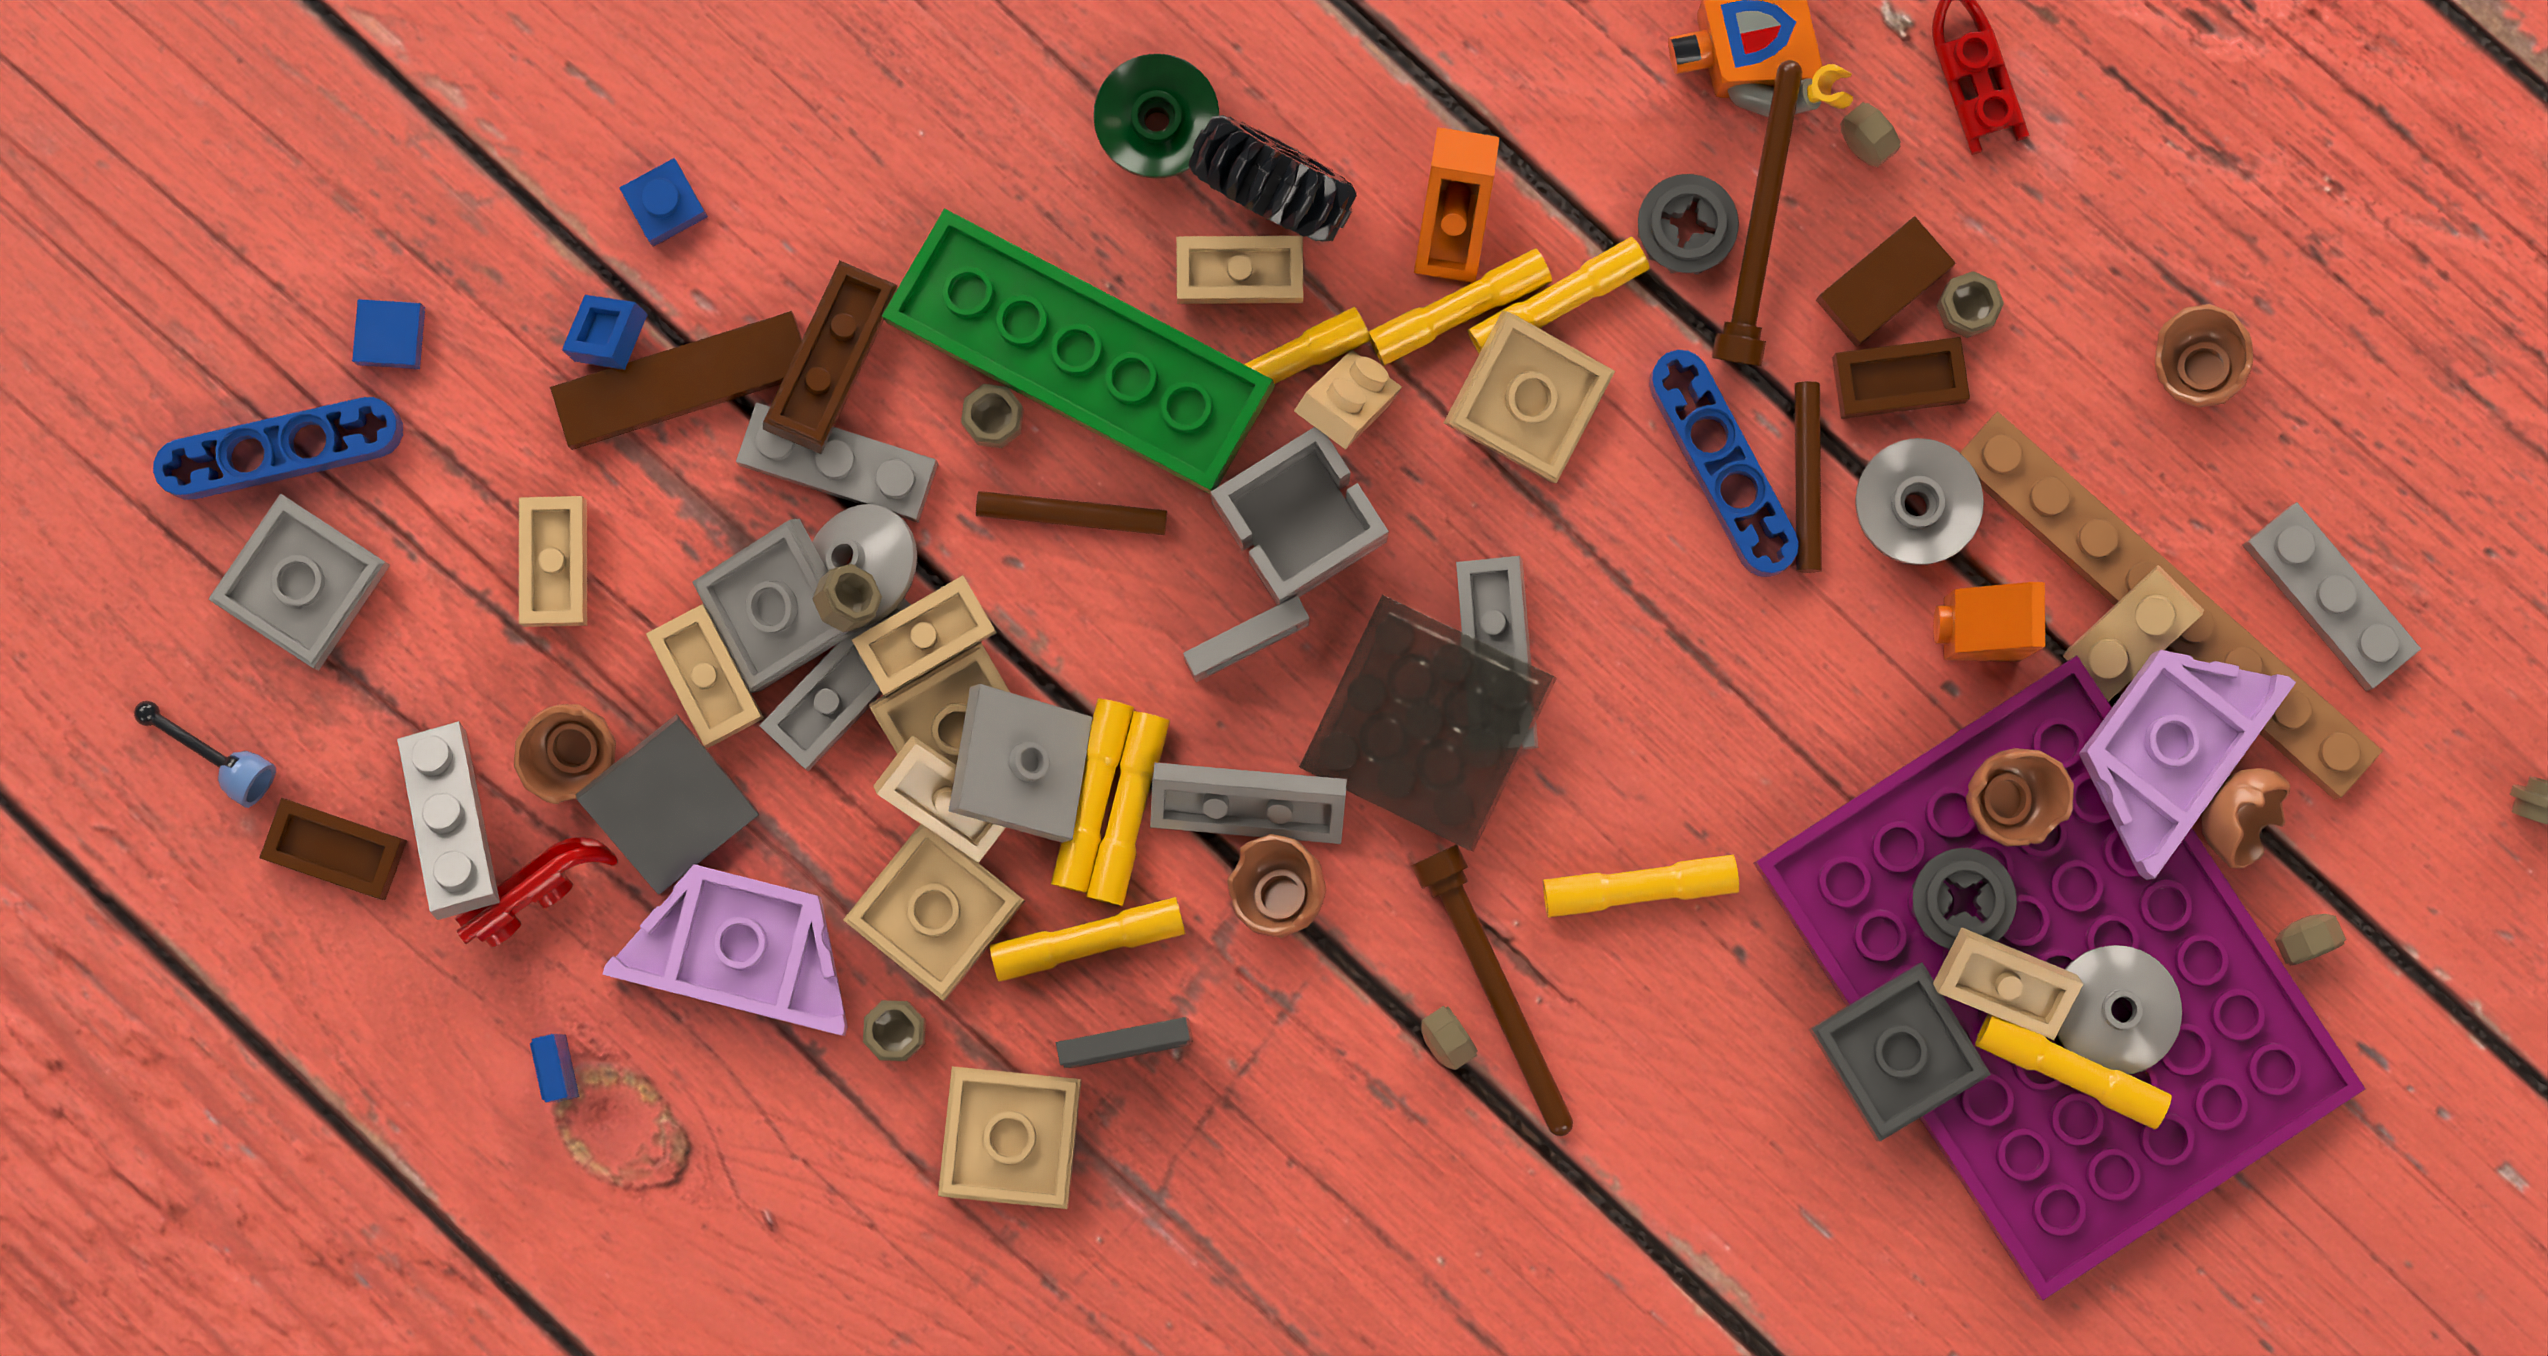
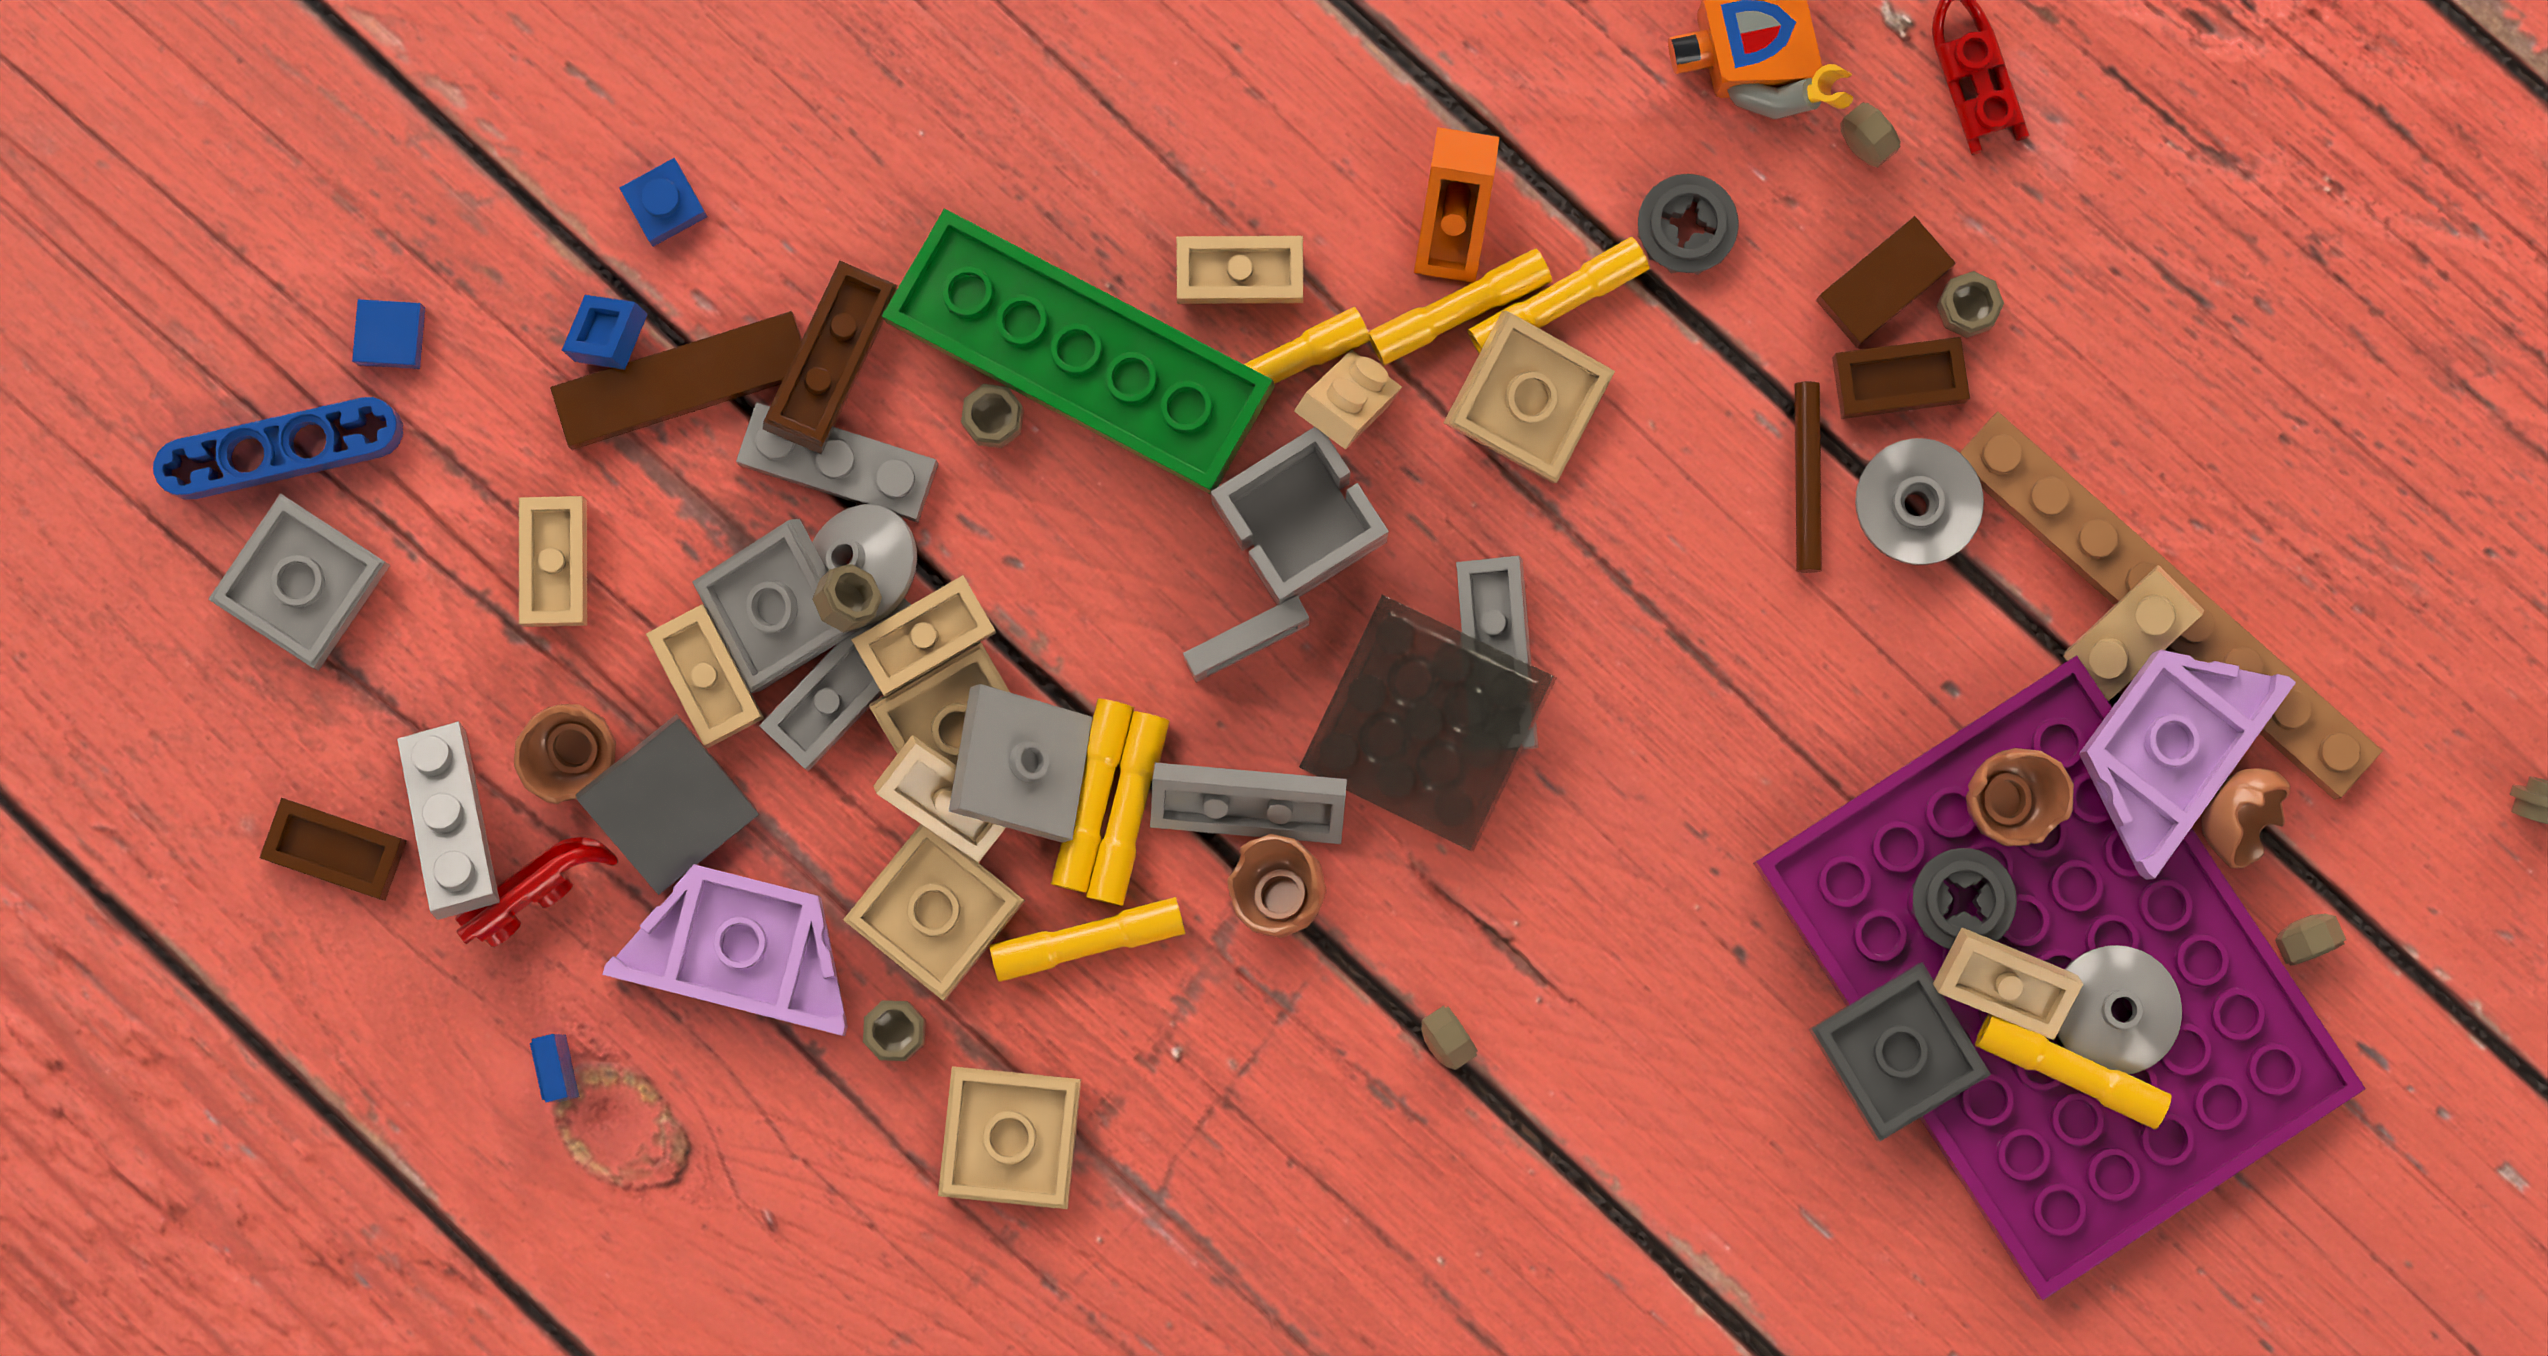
hinge [134,701,276,808] -> none
reddish brown bar [976,491,1167,535] -> none
dark grey tile [1056,1017,1193,1068] -> none
dark green dish [1093,54,1219,178] -> none
black gear [1188,115,1357,242] -> none
reddish brown piece [1411,844,1573,1136] -> none
yellow piece [1543,855,1739,918] -> none
blue beam [1649,350,1799,577] -> none
reddish brown piece [1712,60,1802,367] -> none
orange slope [1933,582,2045,662] -> none
nougat hair [2155,304,2253,408] -> none
light grey plate [2243,502,2421,691] -> none

